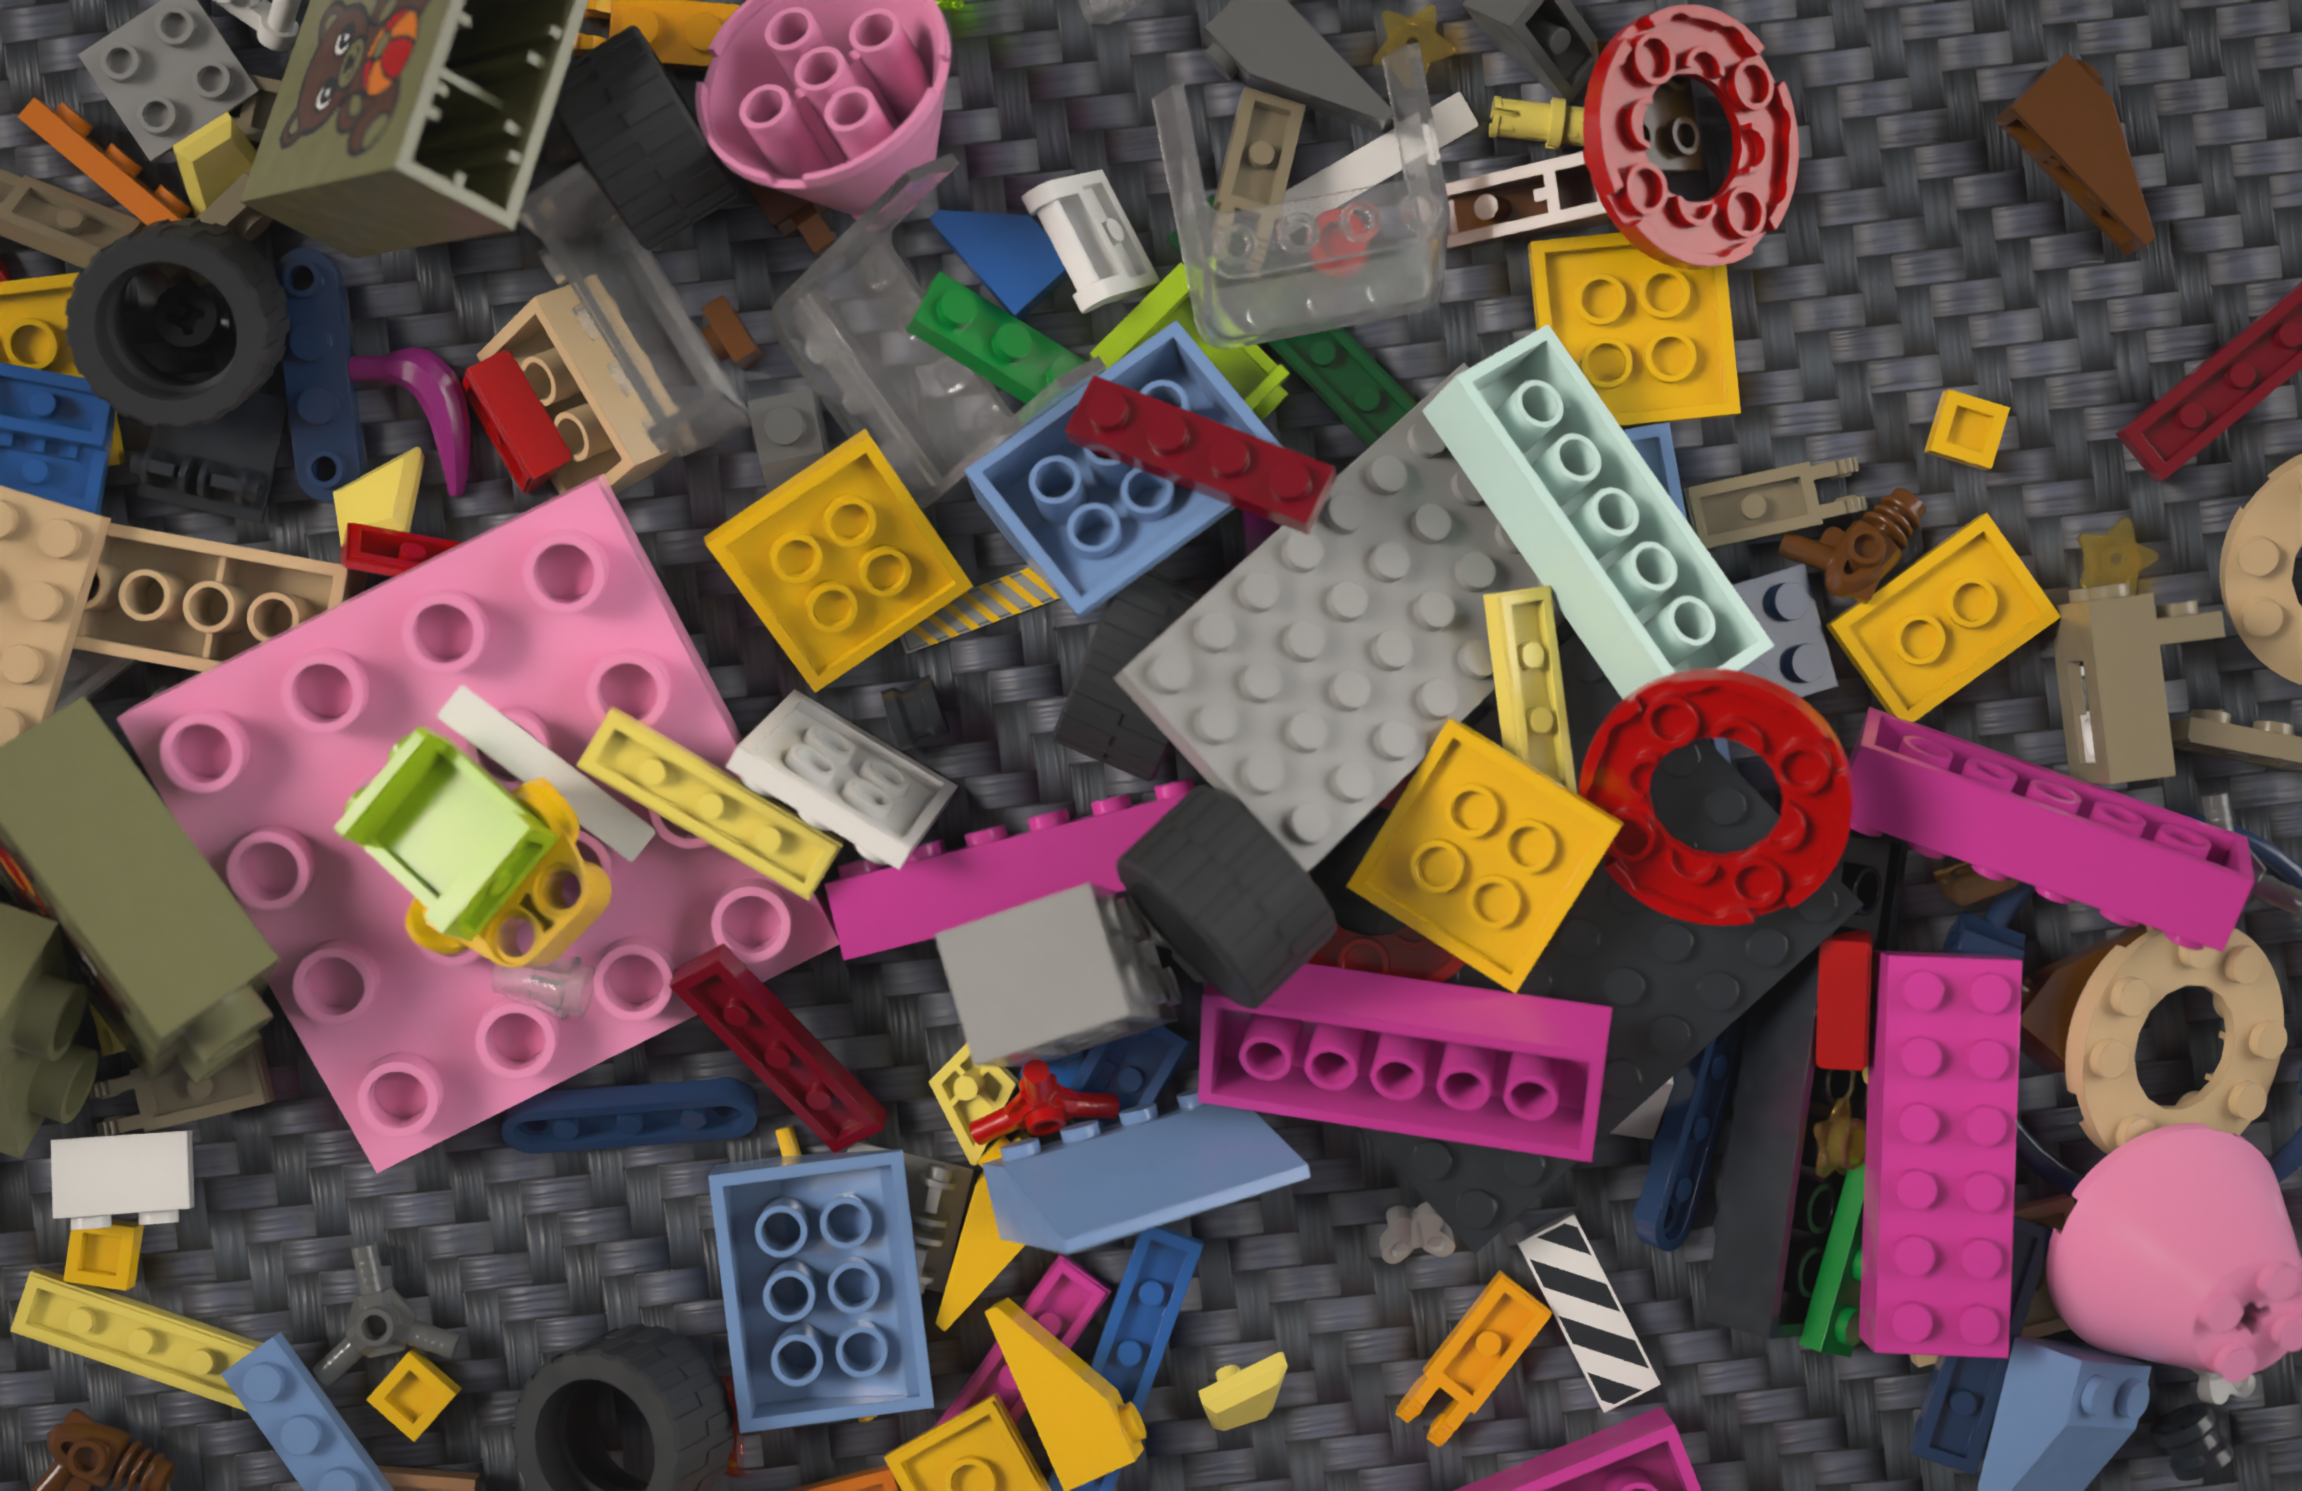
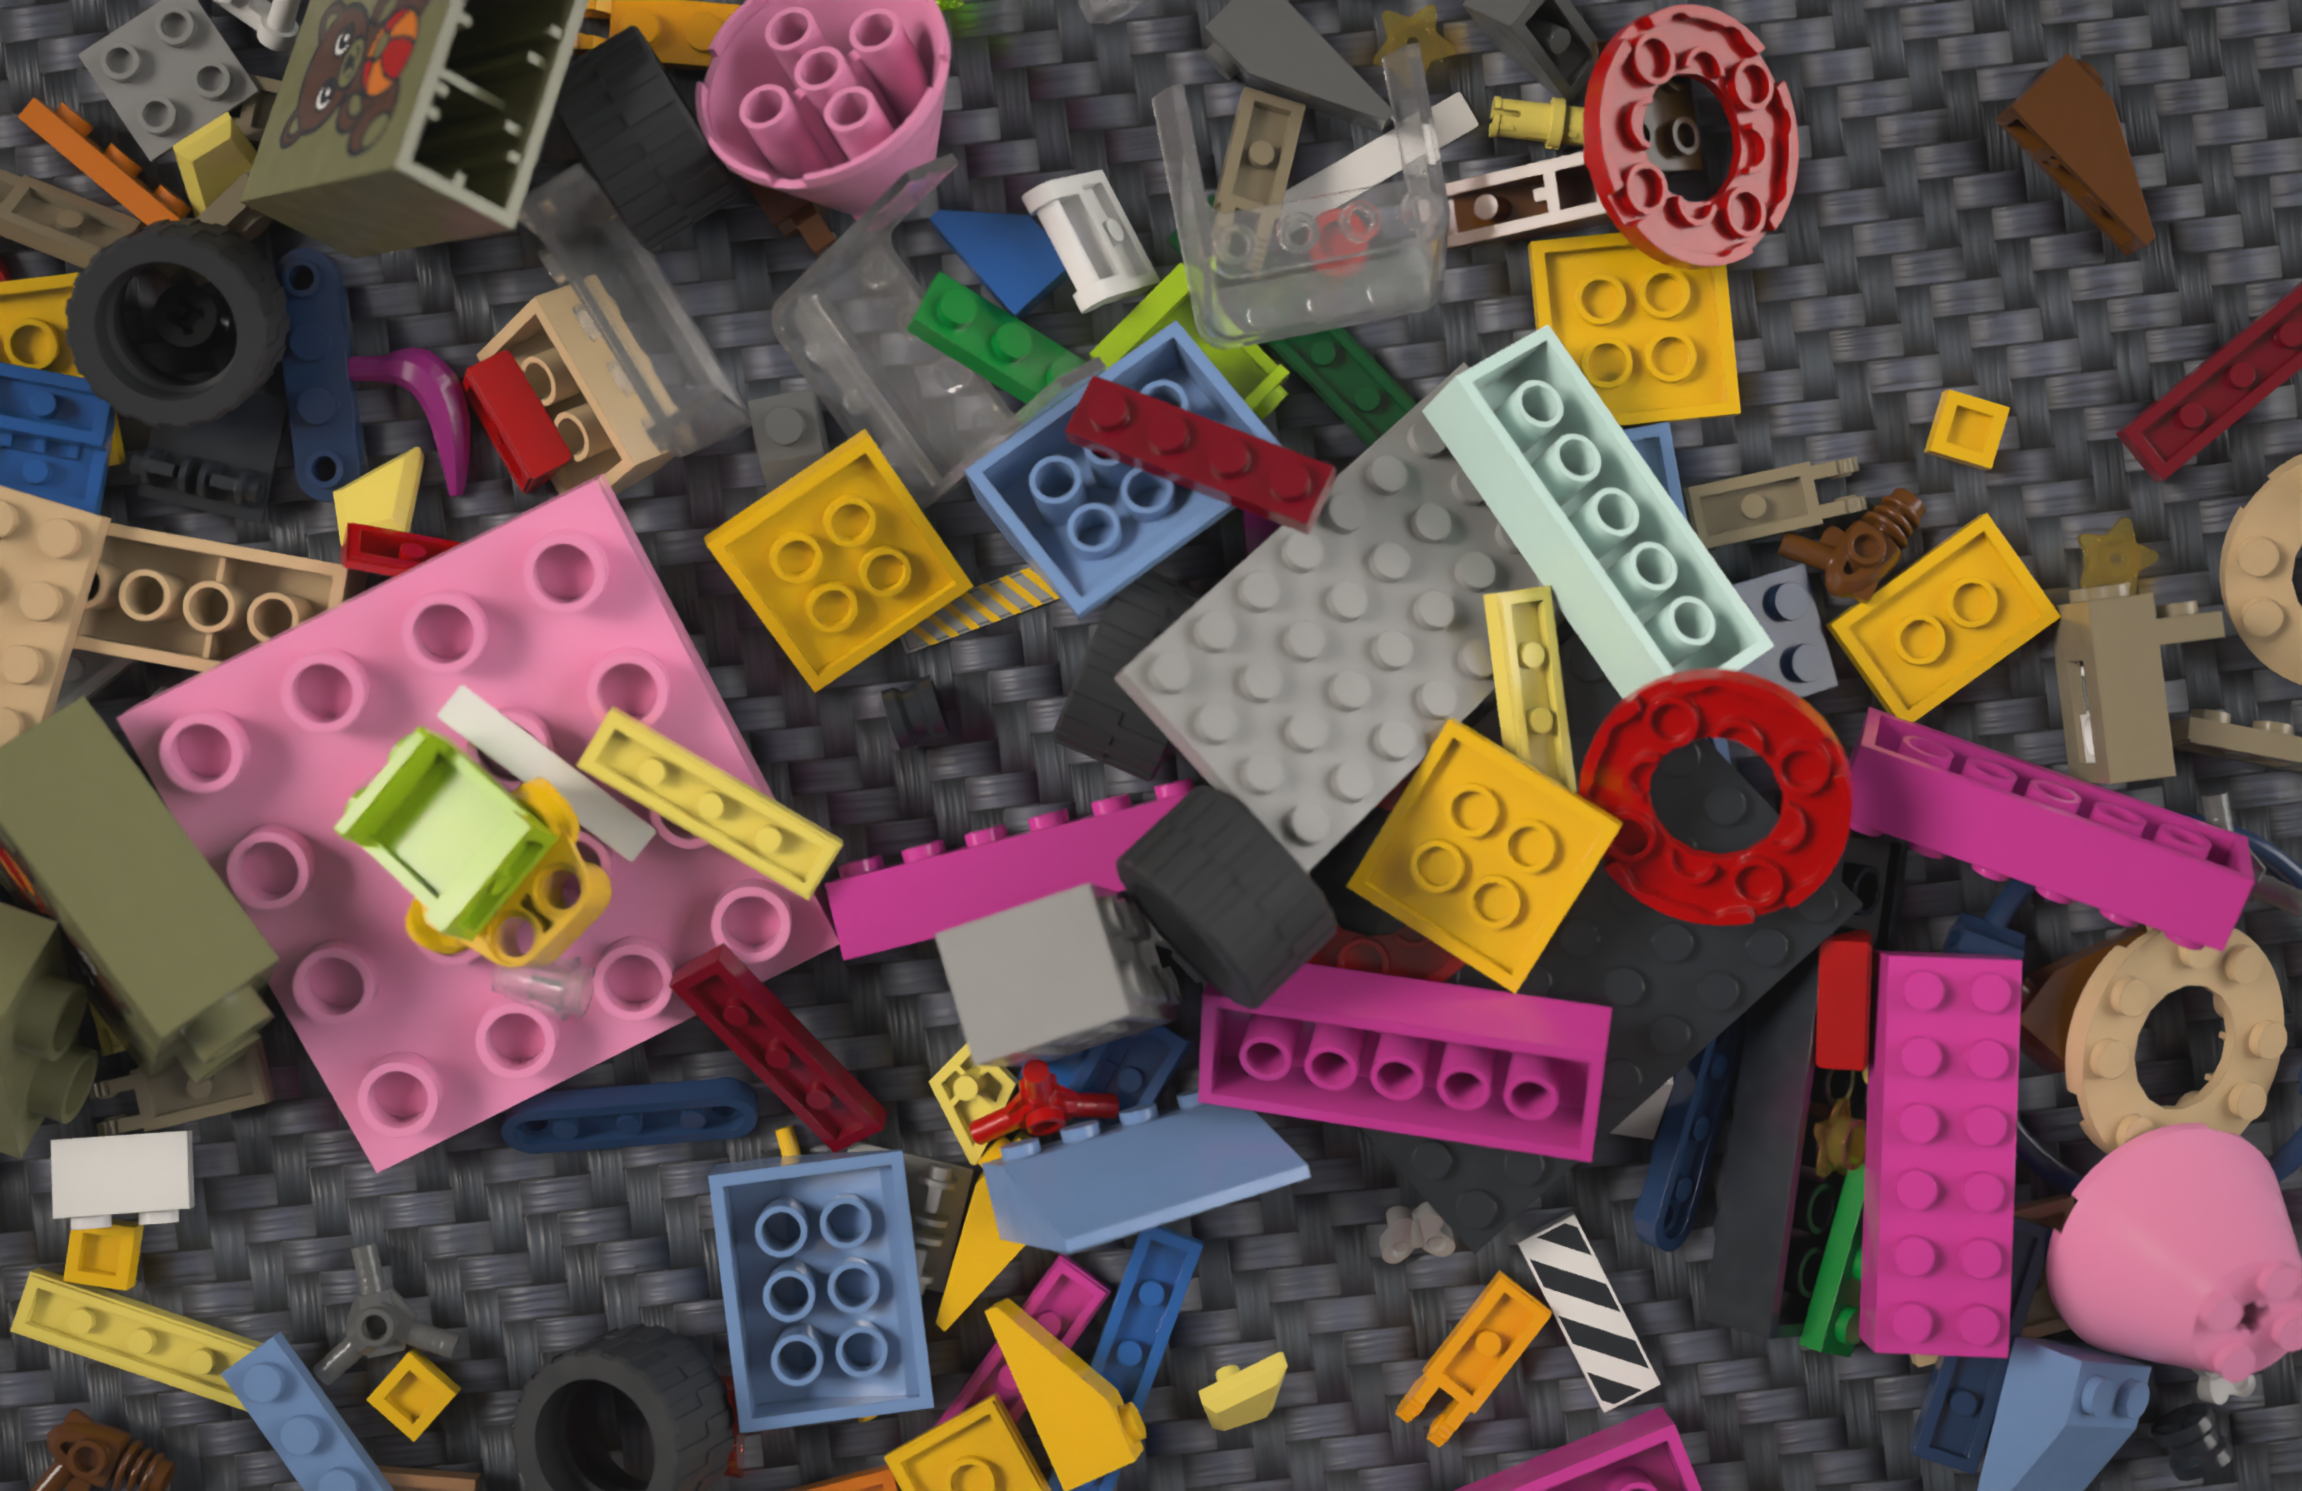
reddish brown plate [701,294,764,371] -> none
white plate [726,689,958,870] -> none
clear orange tile [1933,861,2020,906] -> none

